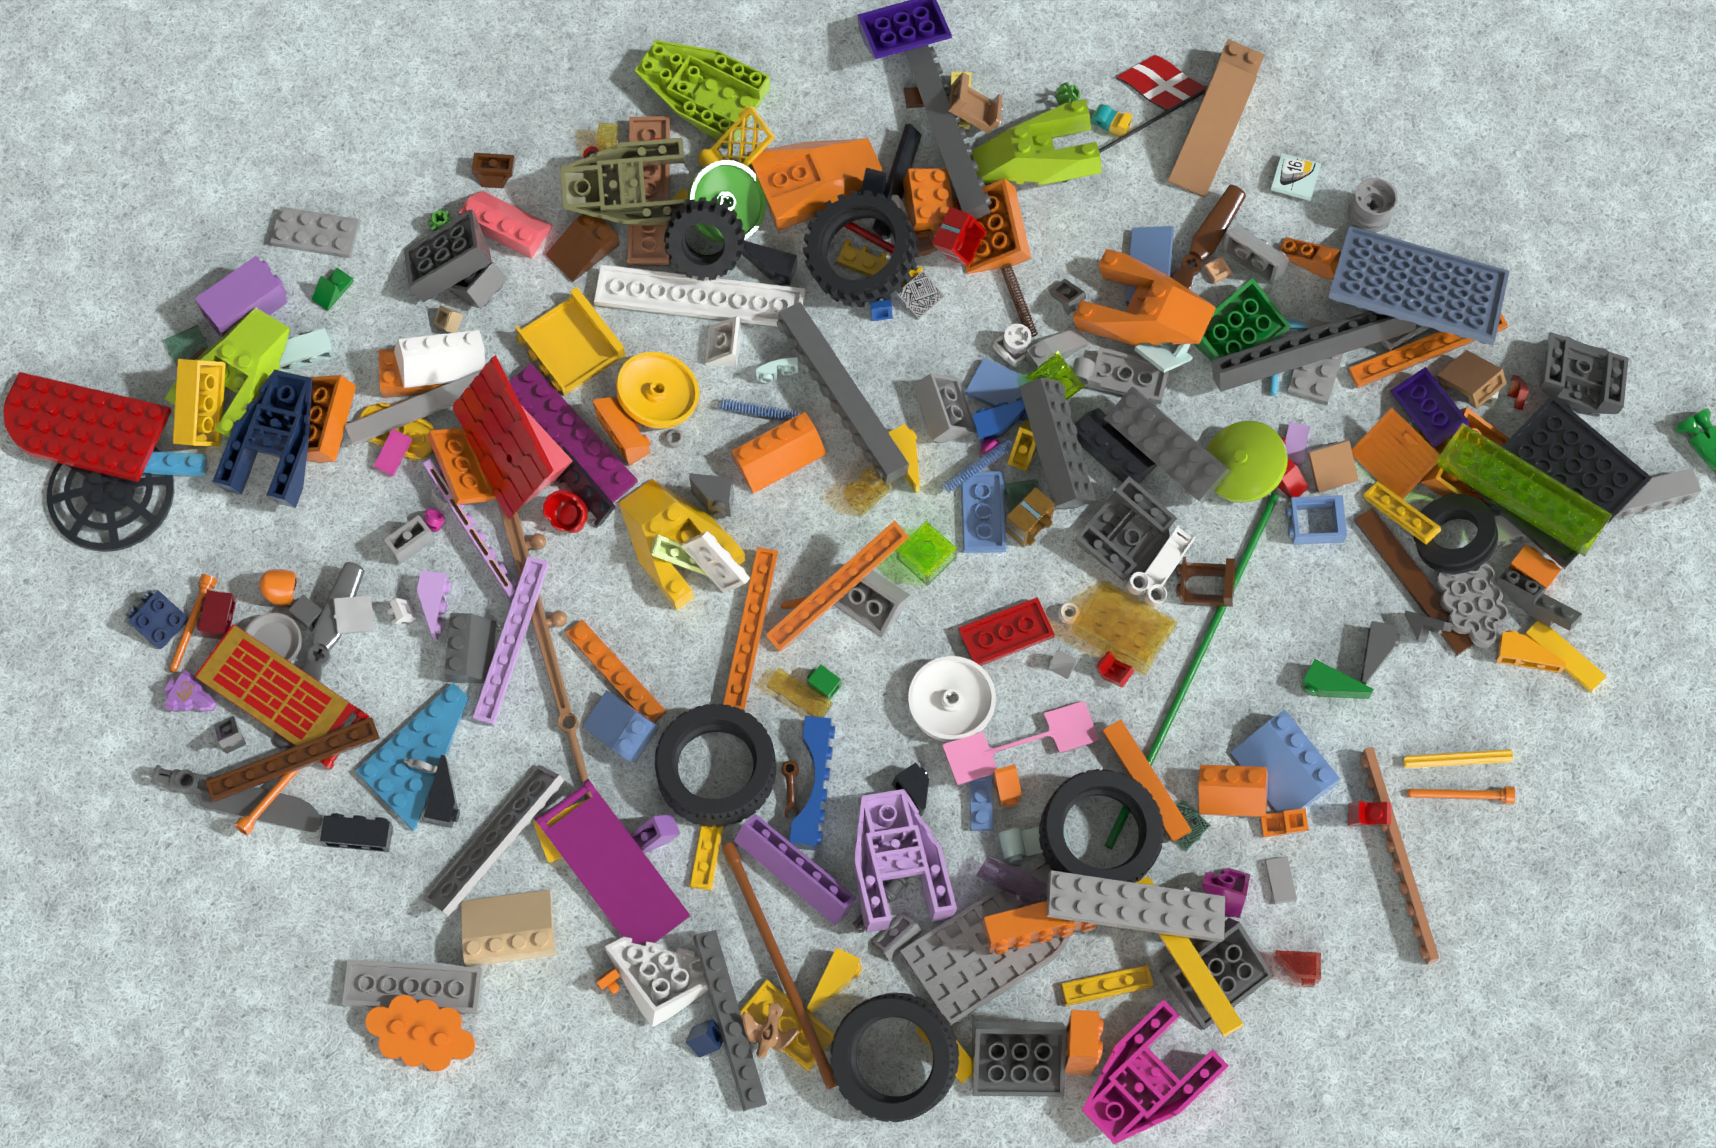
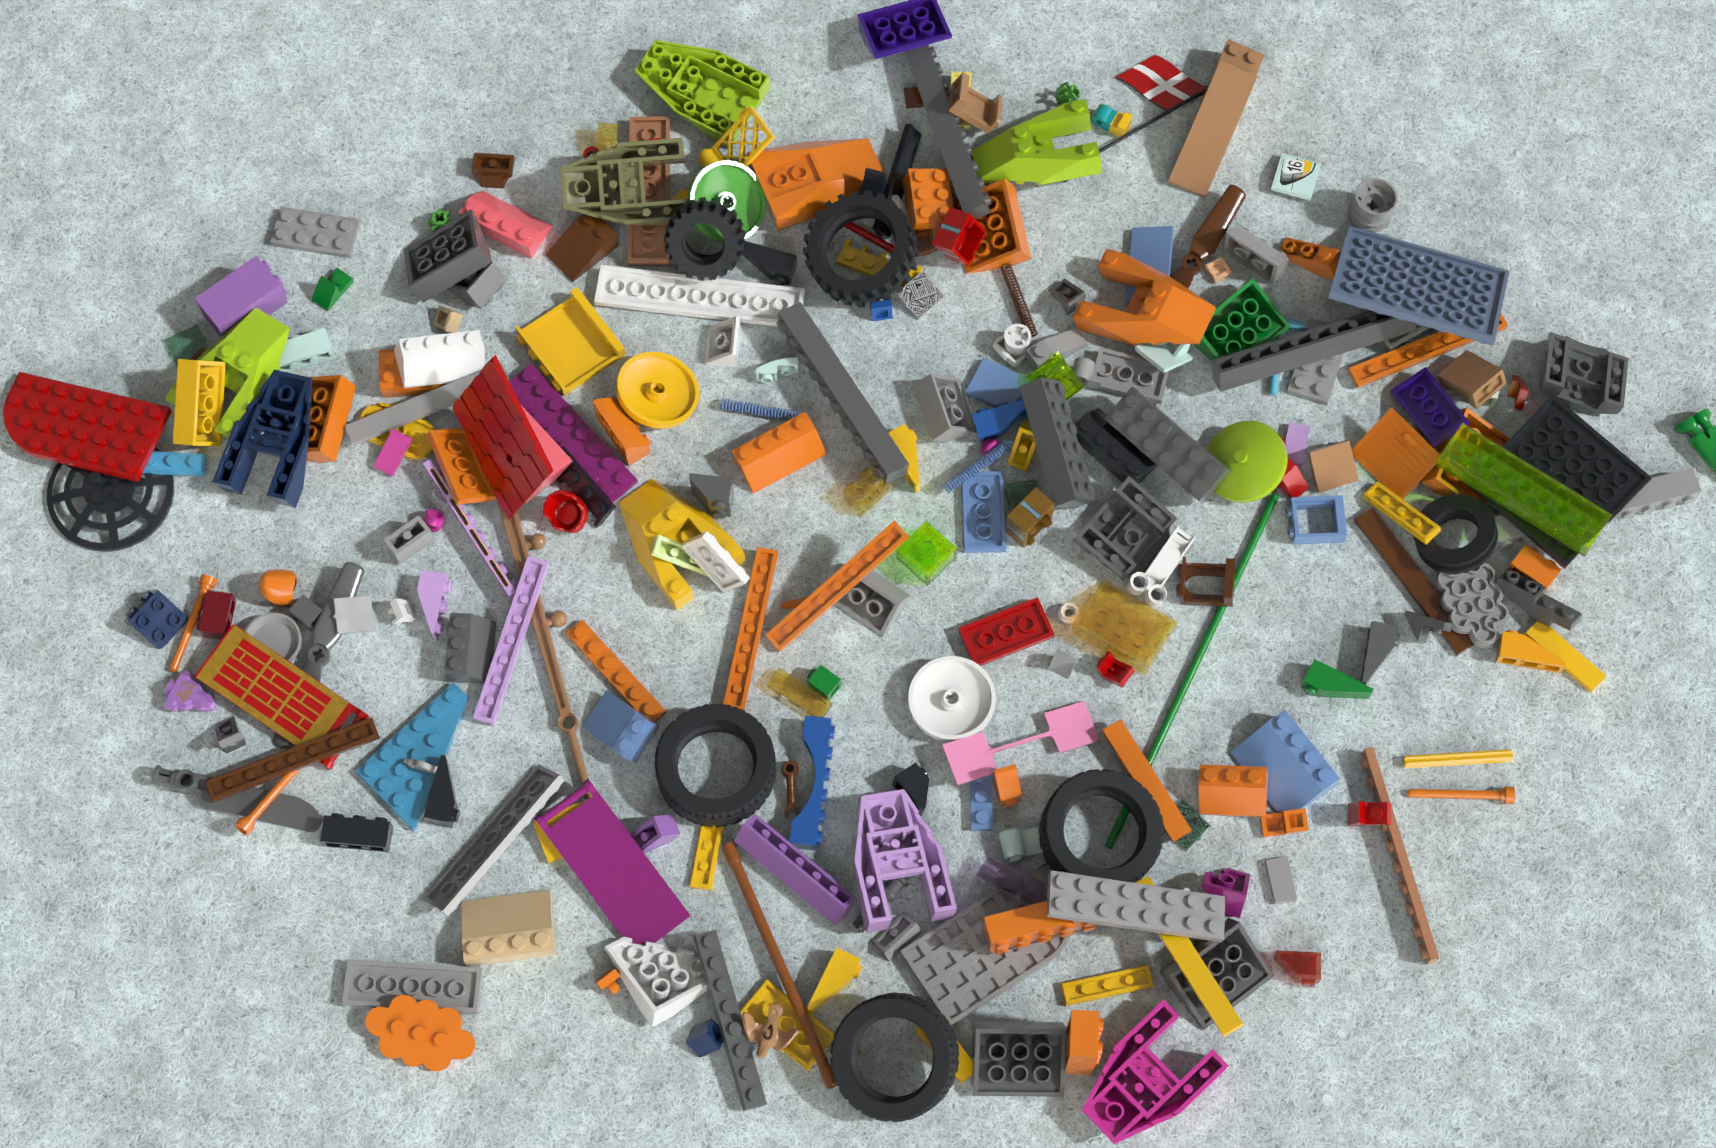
light grey piece [665,429,684,448] -> none

